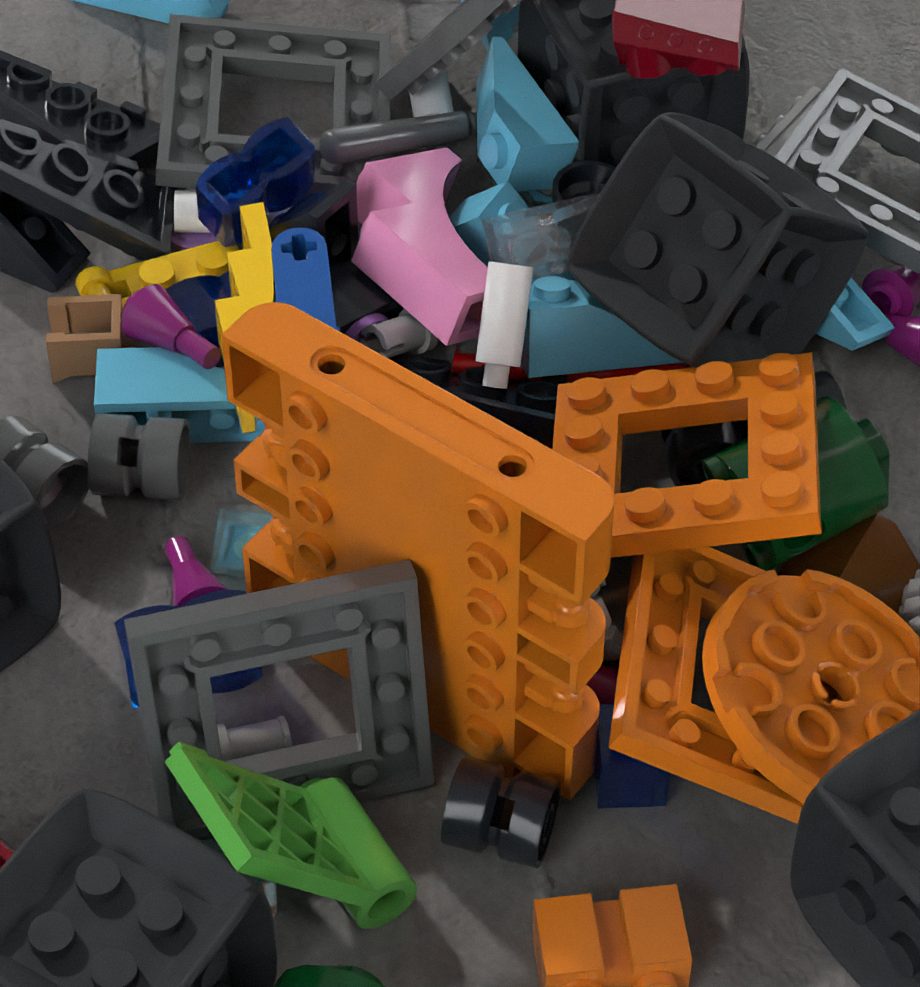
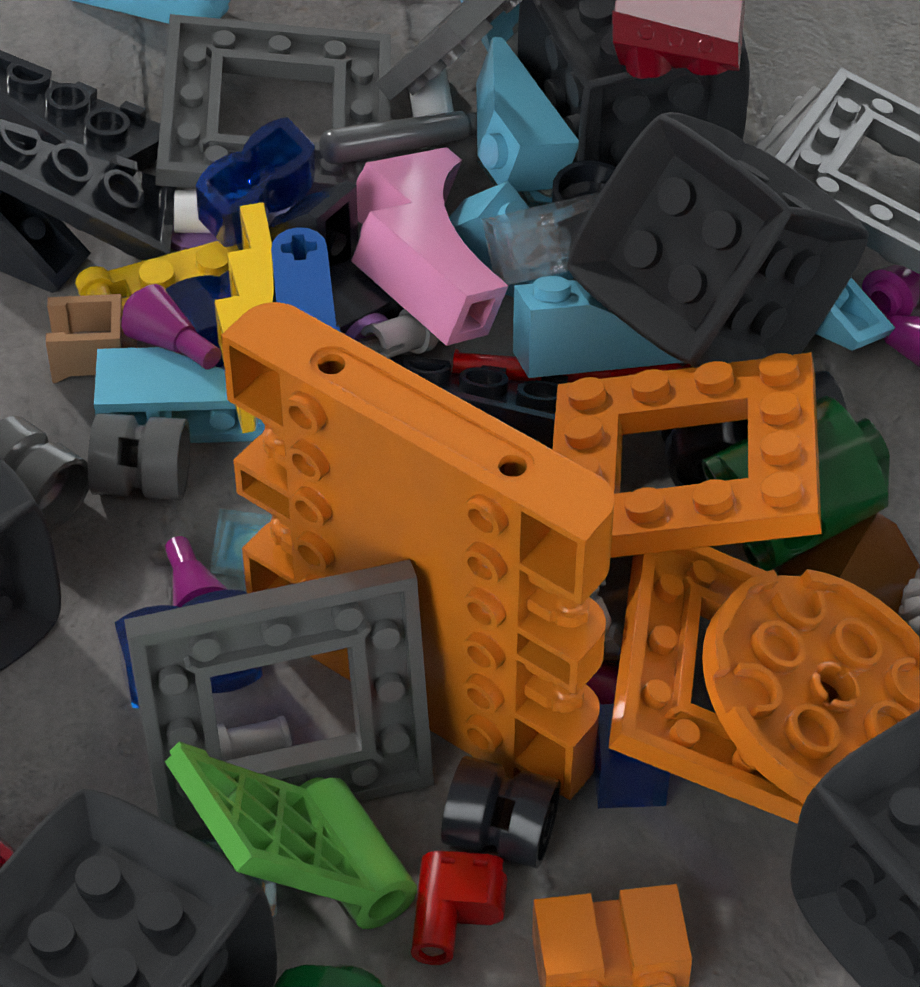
white cylinder [475,262,534,389] -> none
none -> red piece [411,851,508,965]

